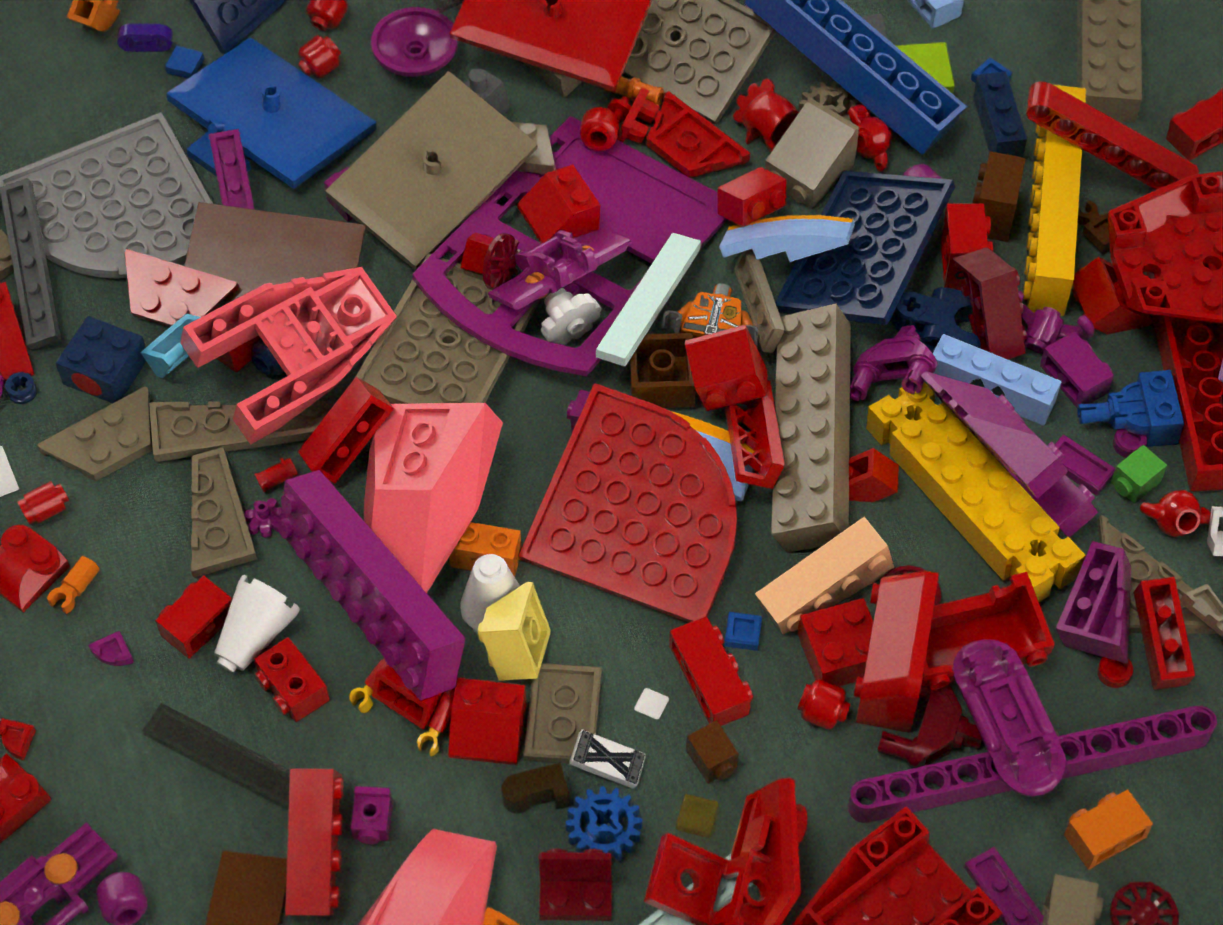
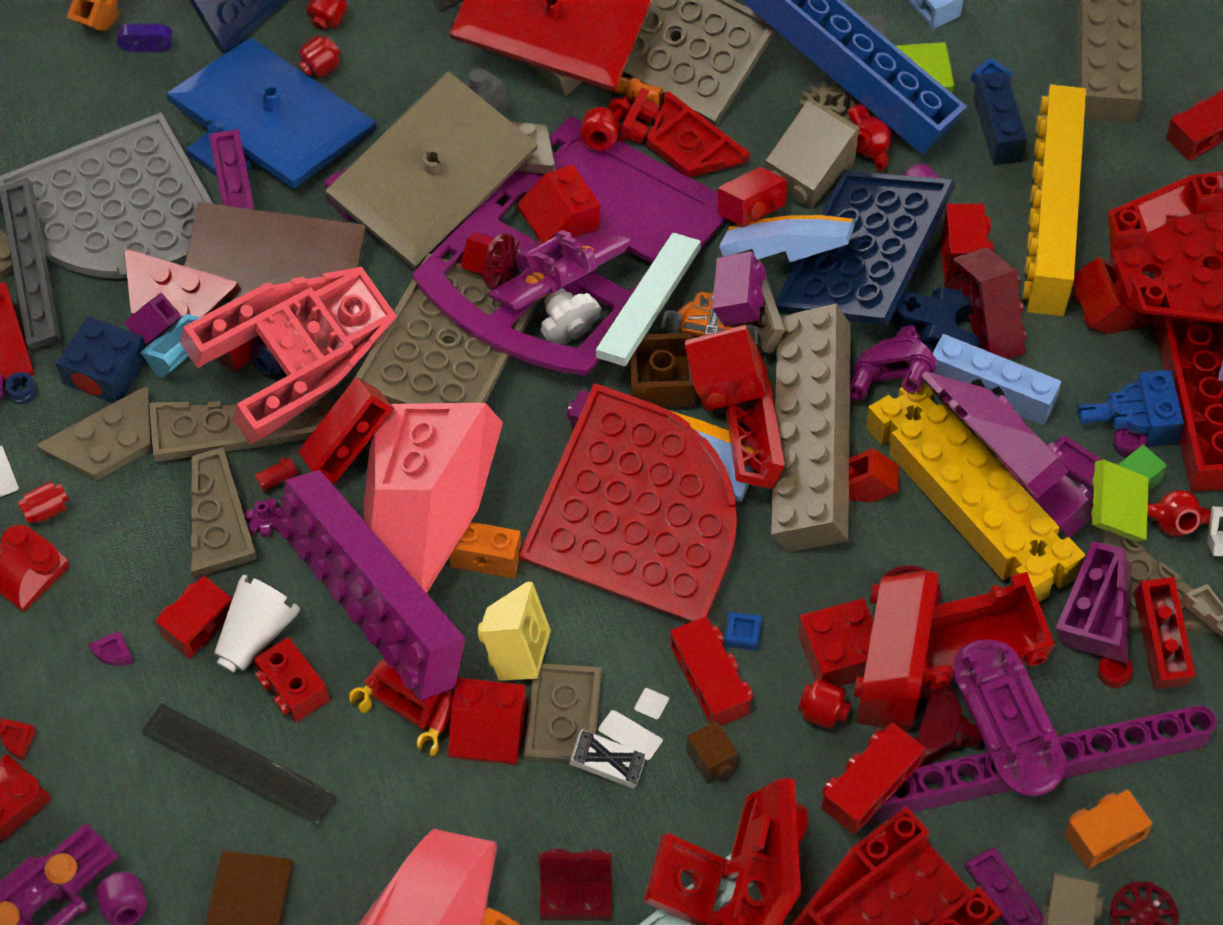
orange bar [47,555,100,614] -> none
blue tile [165,46,204,78] -> none
red wedge [285,769,343,916] -> none
magenta brick [351,786,393,844] -> none
magenta dish [371,7,458,76] -> none
white cone [460,554,520,634] -> none
dark brown leg [501,762,570,814] -> none
blue gear [566,786,642,861] -> none
clear yellow tile [676,794,719,838] -> none
red piece [733,79,799,153] -> none
light nougat wedge [755,517,894,635] -> none
reddish brown brick [972,151,1026,242] -> none
magenta piece [1018,291,1095,354] -> none
red beam [1026,82,1199,190] -> none
magenta brick [1040,331,1114,407] -> none
reddish brown plate [1077,200,1110,252] -> none
none -> magenta brick [124,292,182,346]
none -> white sticker [598,710,663,760]
none -> magenta brick [712,251,766,326]
none -> red brick [821,722,926,835]
none -> lime tile [1091,459,1149,542]

